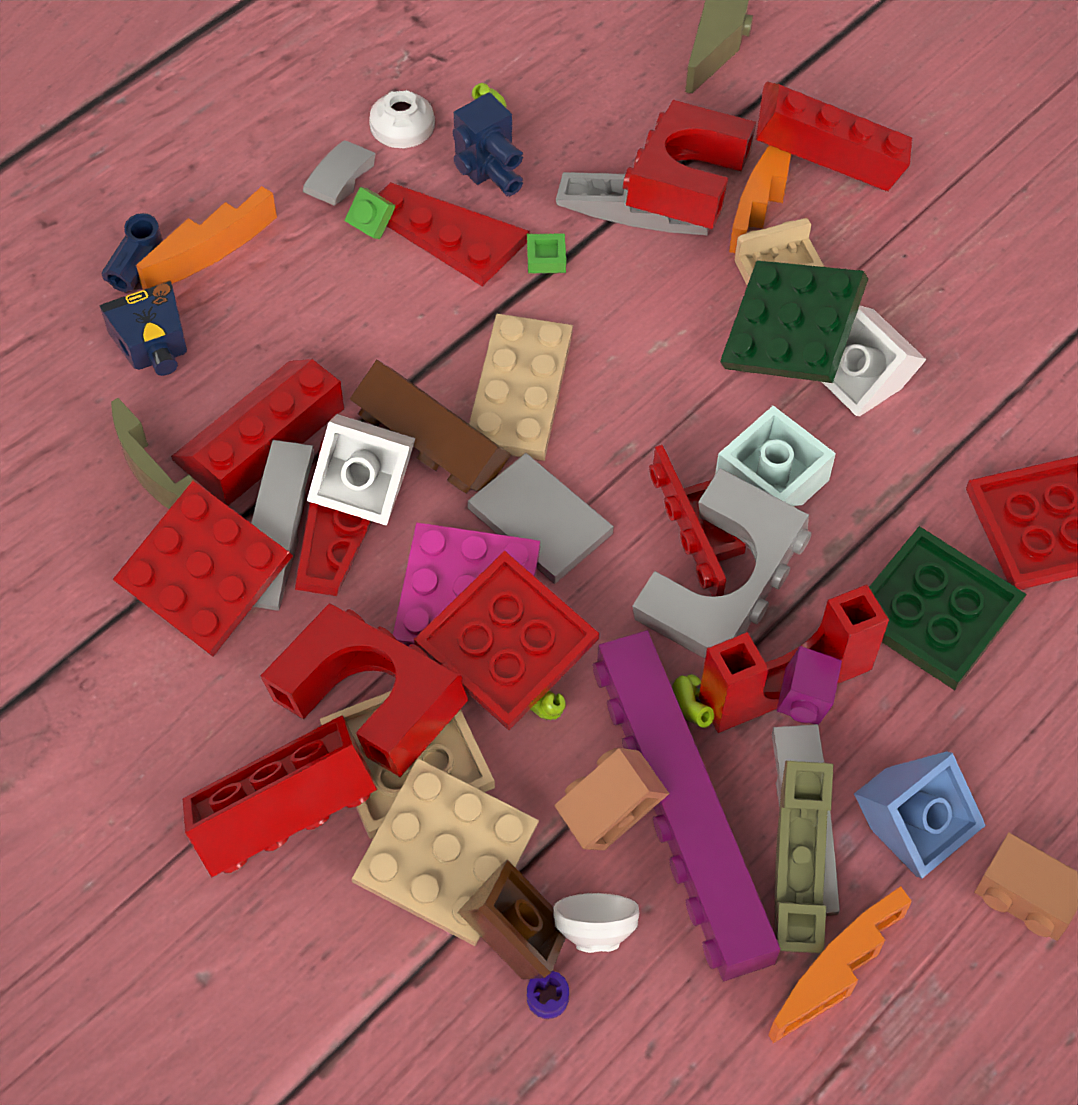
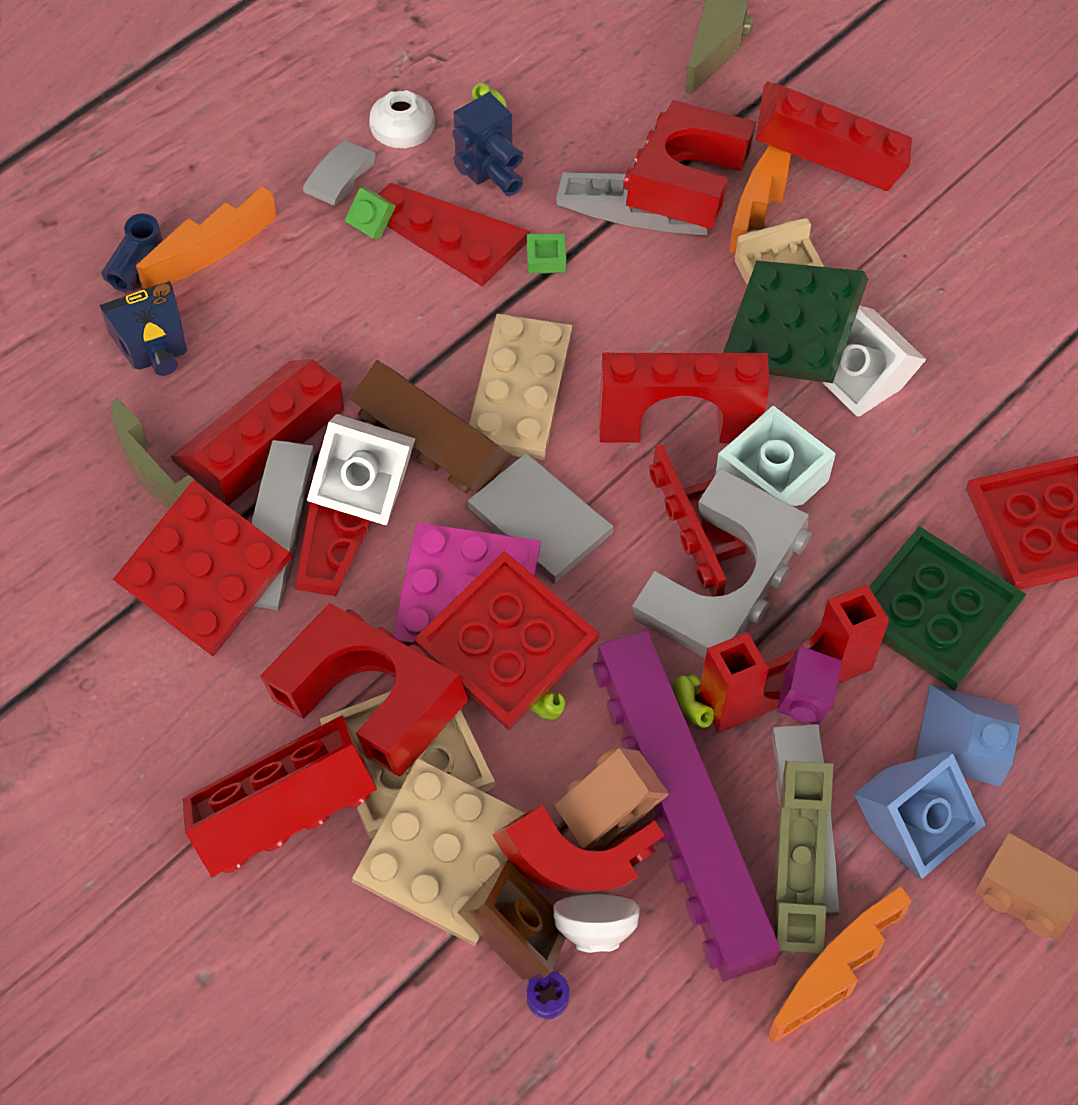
none -> red arch [492,805,665,894]
none -> red arch [599,352,770,443]
none -> medium blue slope [914,684,1020,787]

